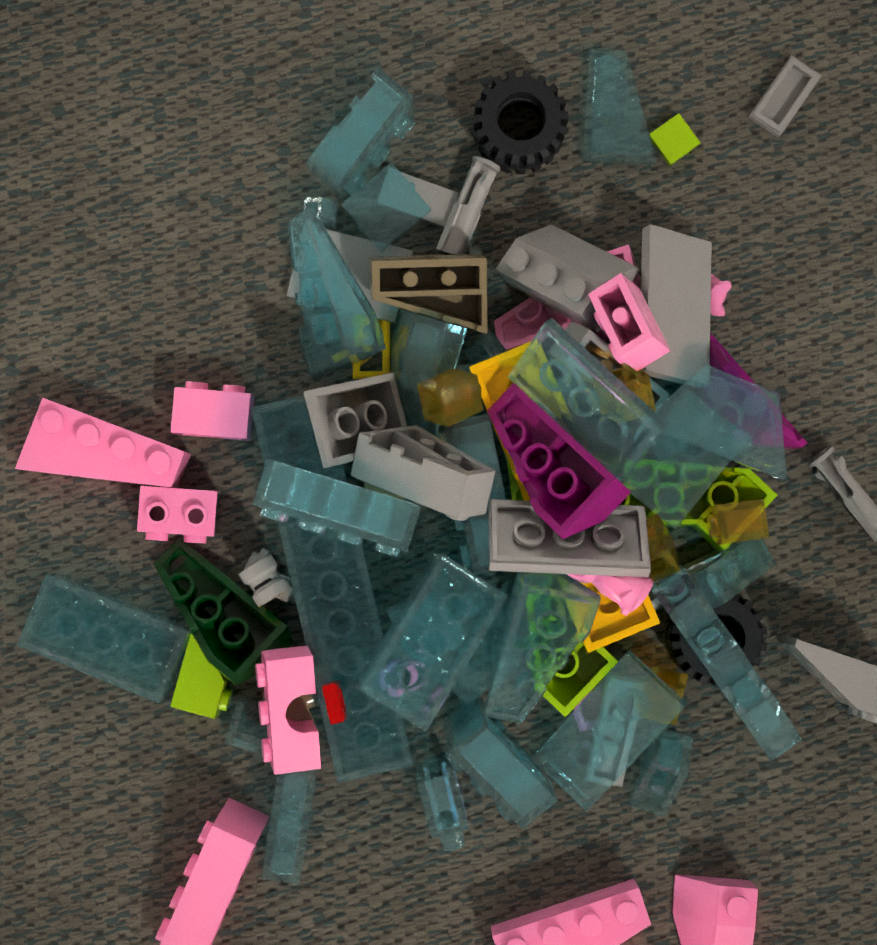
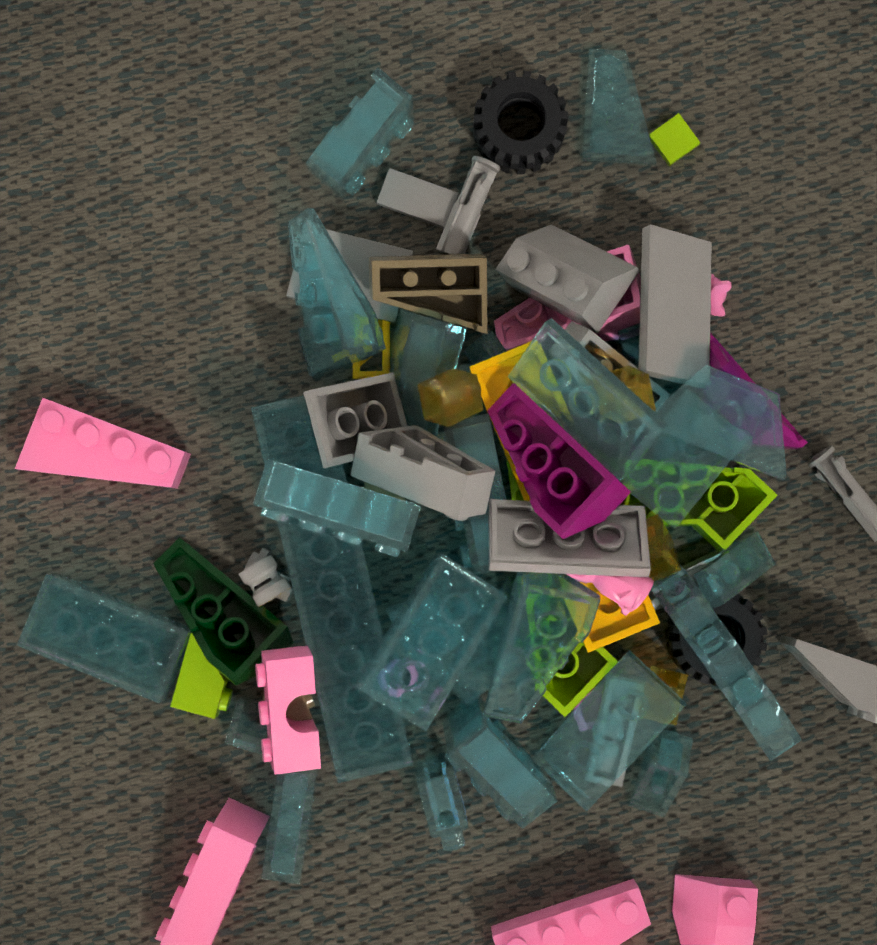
bright pink brick [137,486,218,544] -> none
bright pink brick [171,381,255,441] -> none
clear light blue piece [302,197,339,229] -> none
red tile [322,680,347,725] -> none
clear light blue piece [342,162,431,252] -> none
bright pink brick [588,273,671,372] -> none
clear yellow brick [707,499,769,545] -> none
light grey tile [748,55,822,138] -> none

